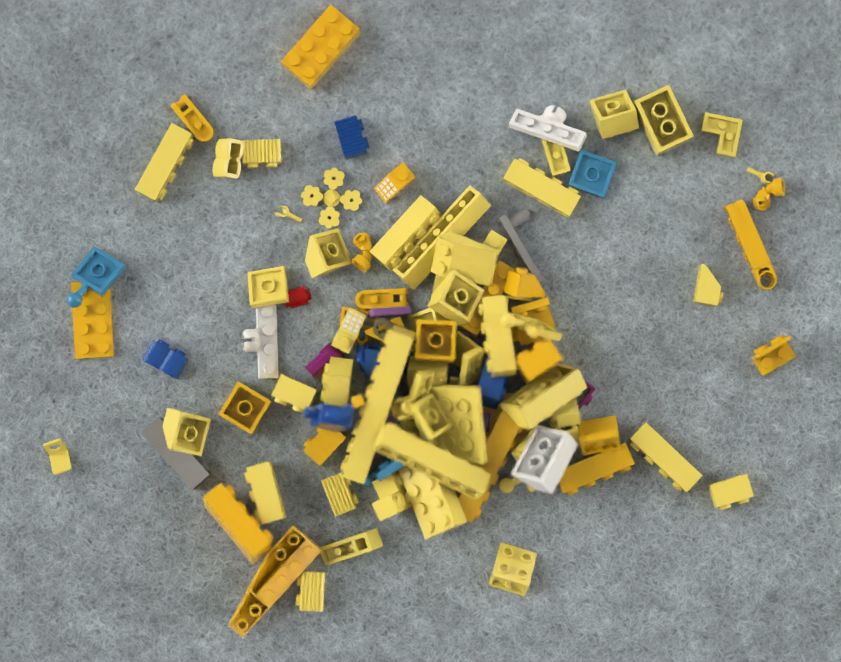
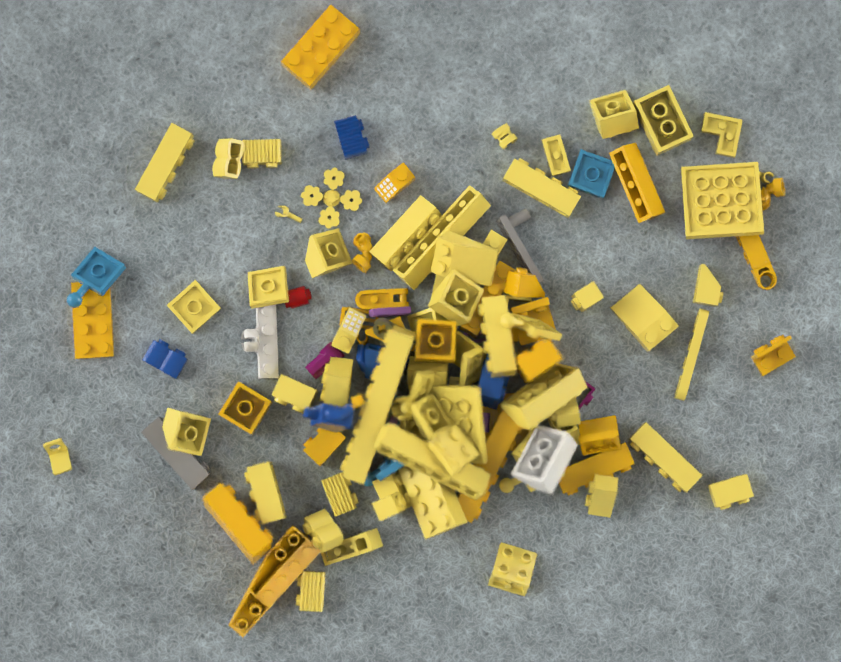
yellow plate [170,94,214,143] -> none
white plate [509,105,587,152] -> none
none -> light yellow plate [167,280,221,334]
none -> light yellow brick [302,509,343,553]
none -> light yellow plate [427,424,480,476]
none -> light yellow wheel [492,123,518,150]
none -> light yellow brick [571,281,604,312]
none -> light yellow brick [585,474,618,518]
none -> yellow brick [609,142,666,223]
none -> light yellow slope [611,284,679,352]
none -> light yellow beam [674,308,709,401]
none -> light yellow plate [681,162,764,239]

